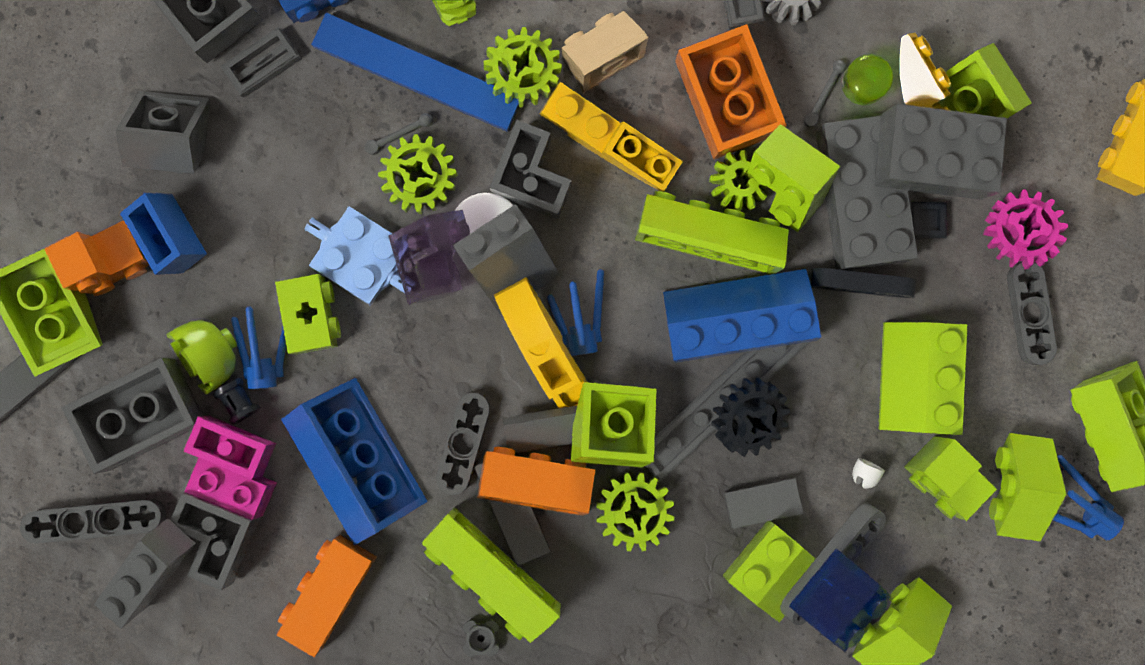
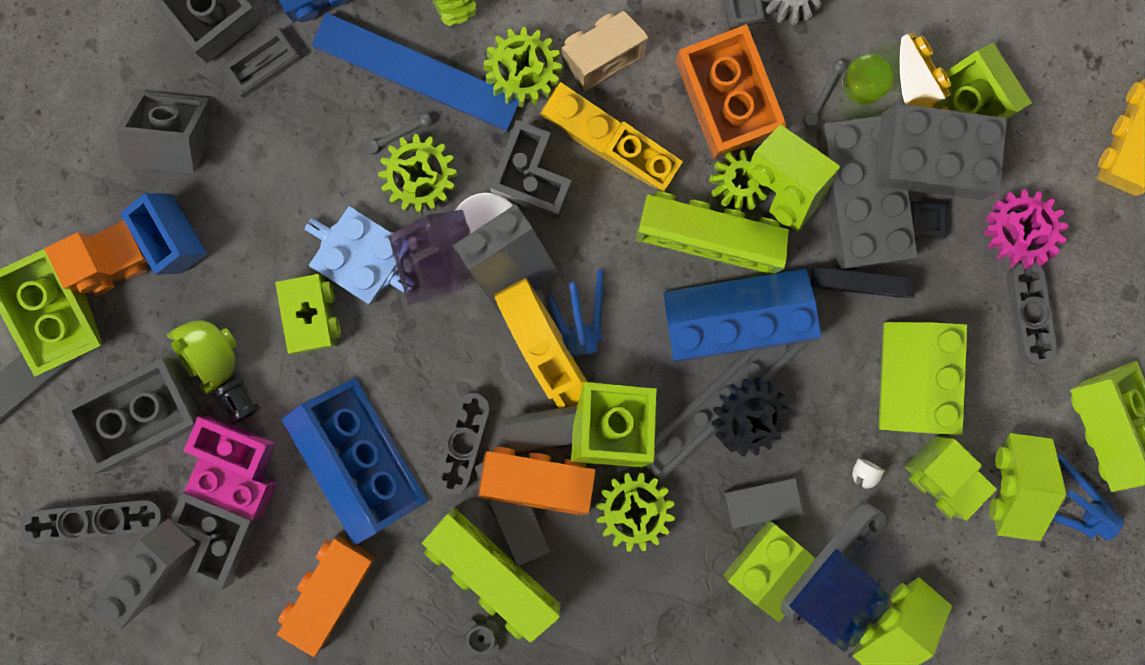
blue plant [231,306,287,389] -> none

